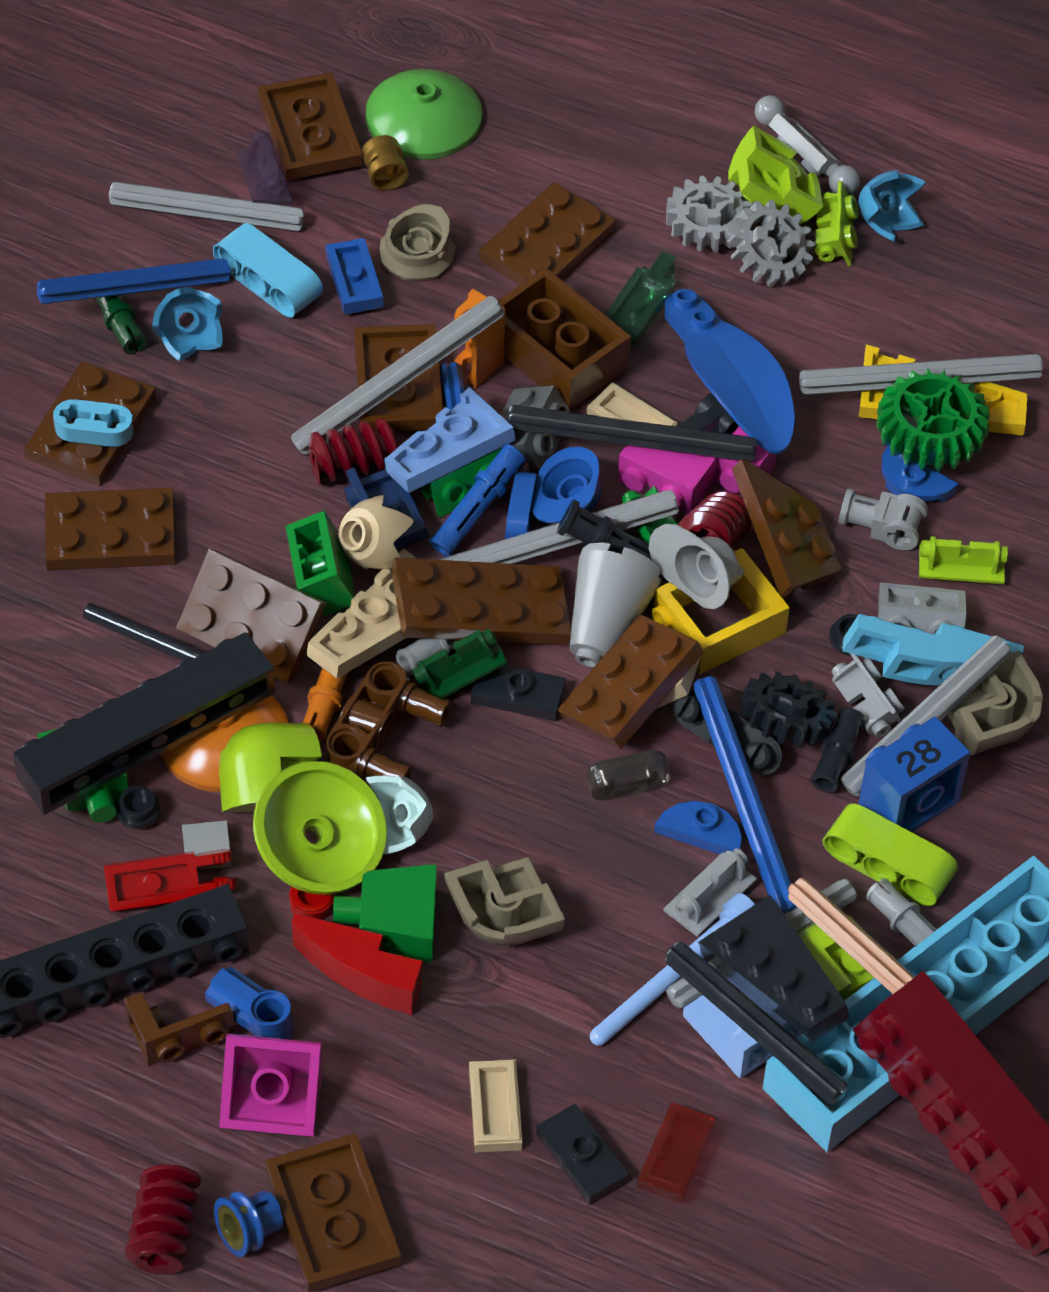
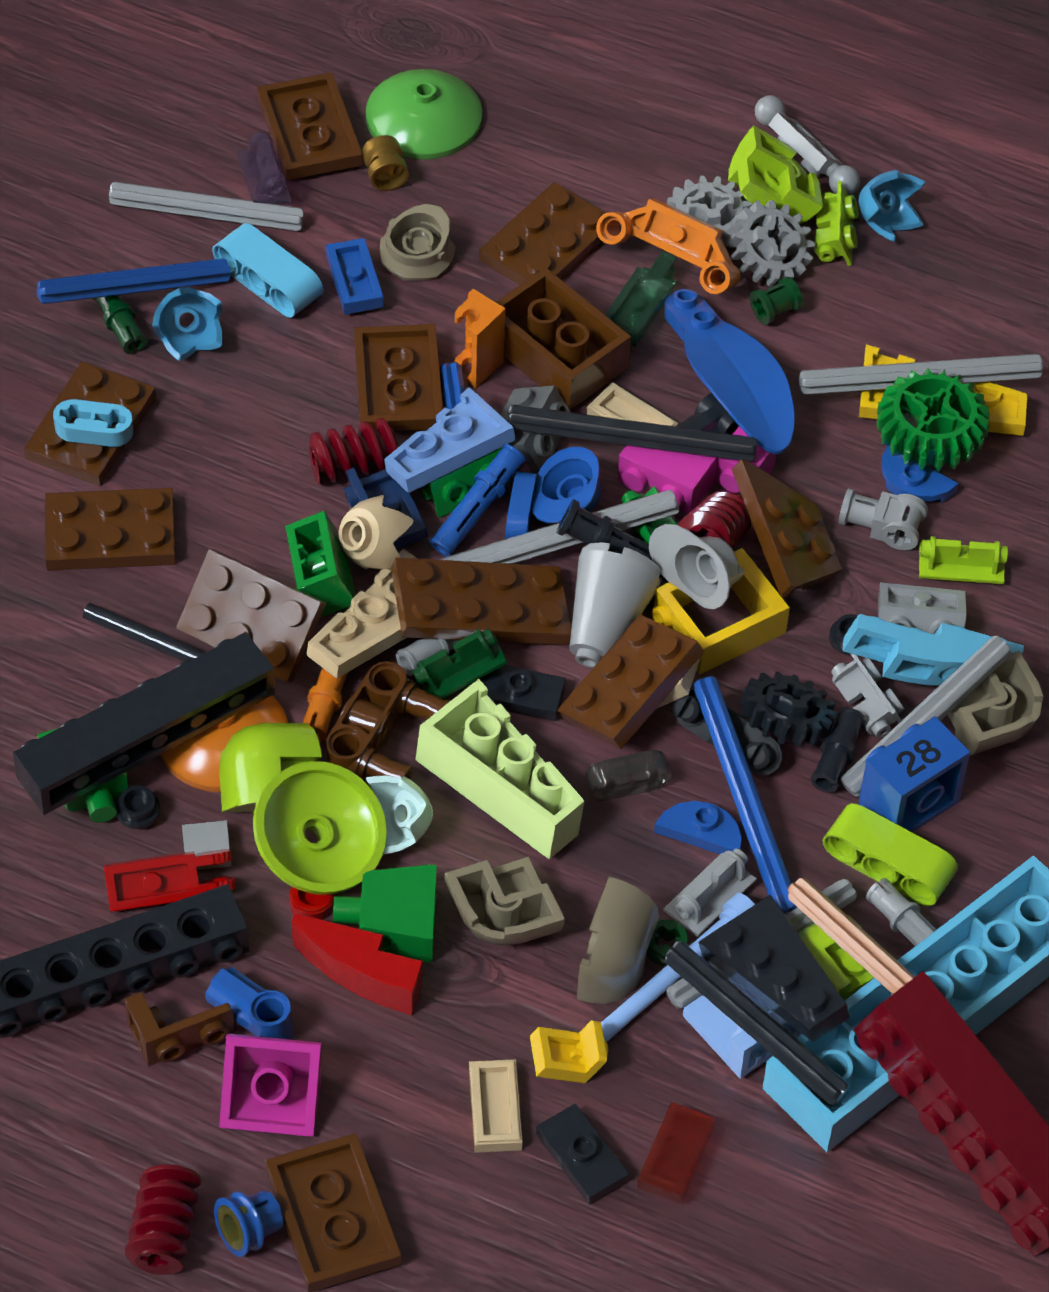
light grey axle [291,296,505,455] -> none
none -> yellowish green wedge [416,679,584,859]
none -> yellow bracket [530,1020,608,1083]
none -> dark tan brick [577,876,660,1004]
none -> orange plate [596,198,740,294]
none -> dark green bush [646,920,688,966]
none -> dark green bush [750,276,803,325]

